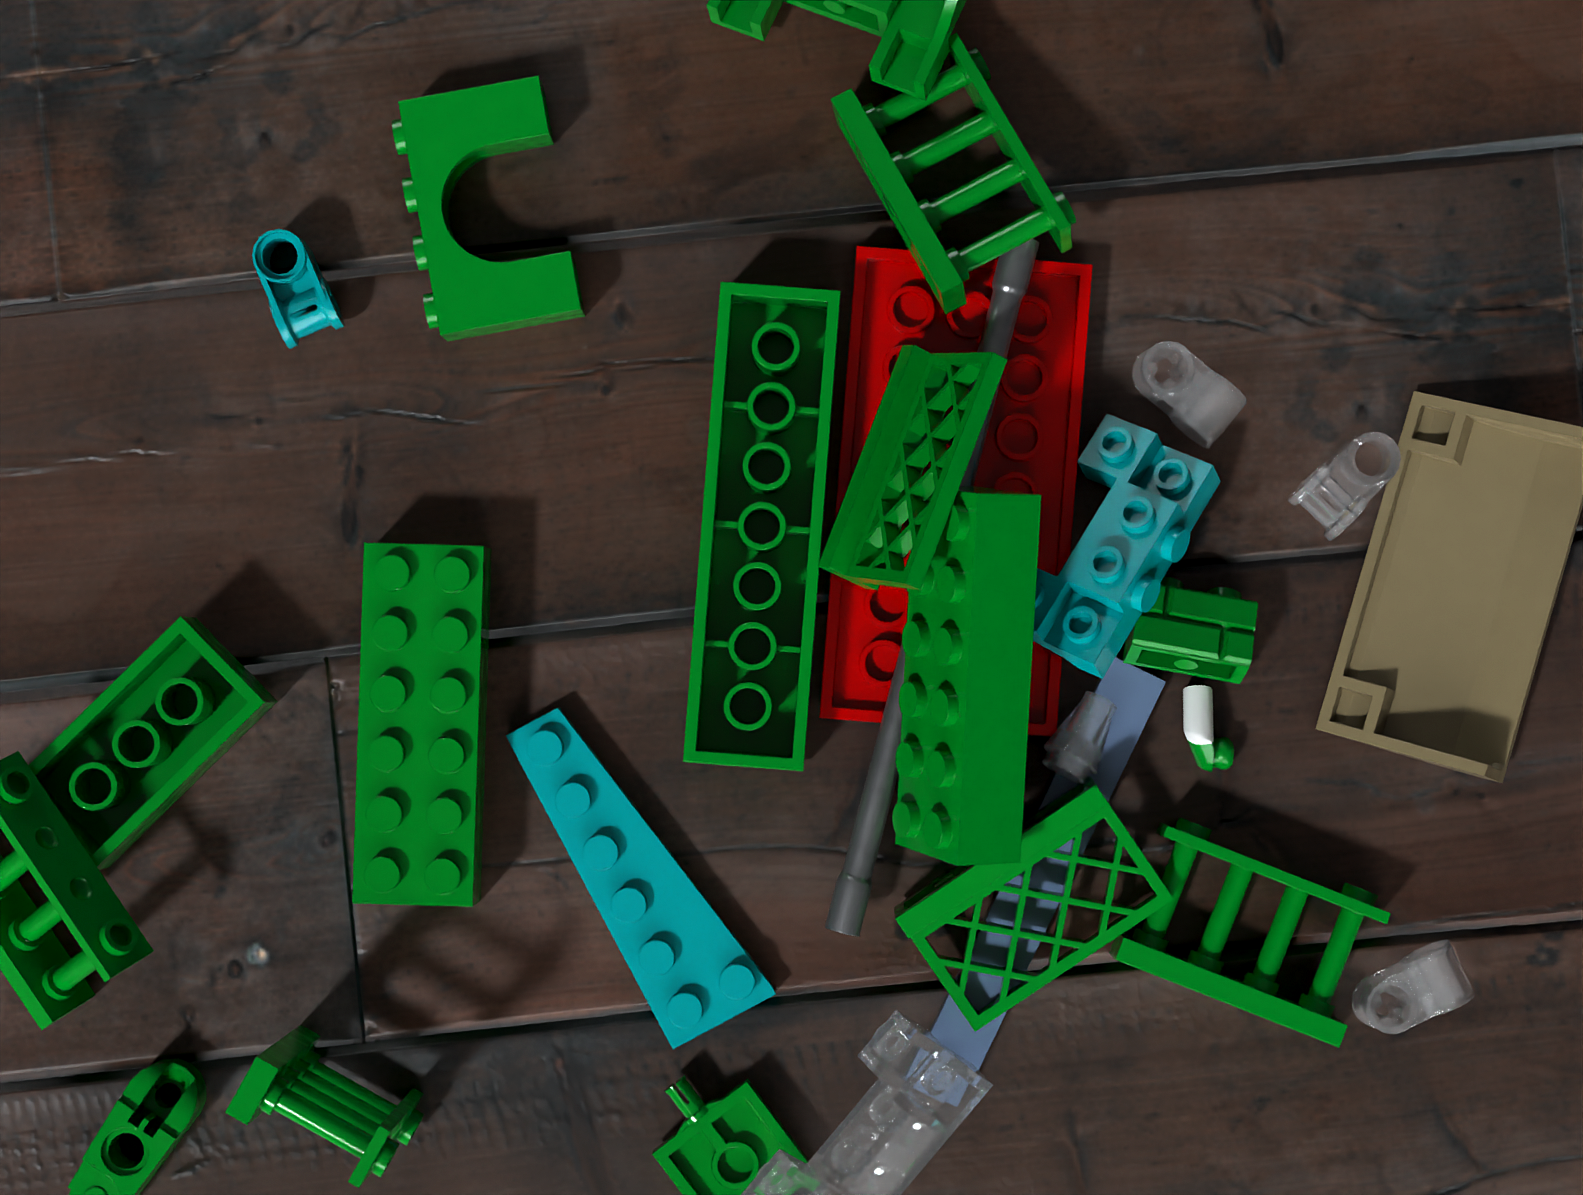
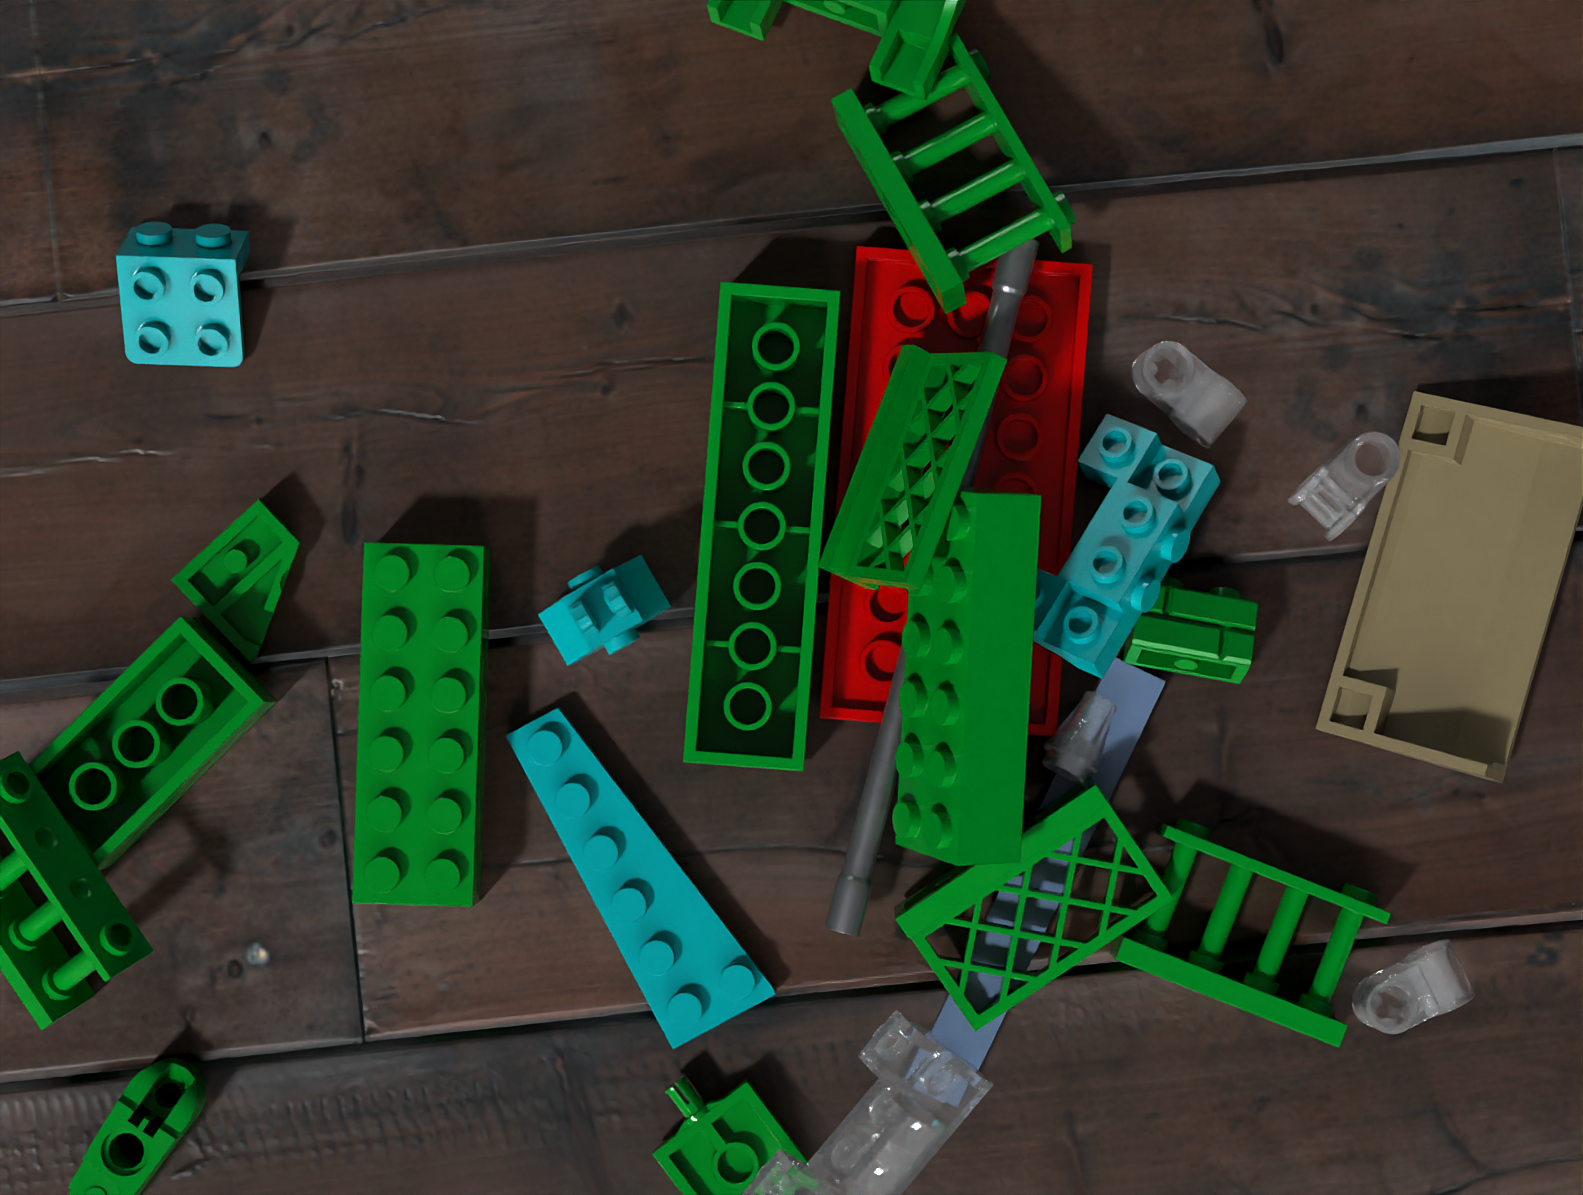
green fence [225,1025,425,1188] -> none
teal piece [252,229,345,349] -> none
green arch [392,75,585,342] -> none
arm [1183,685,1234,772] -> none
none -> teal bracket [116,222,250,367]
none -> green wing [171,498,301,663]
none -> teal hinge [538,555,672,666]

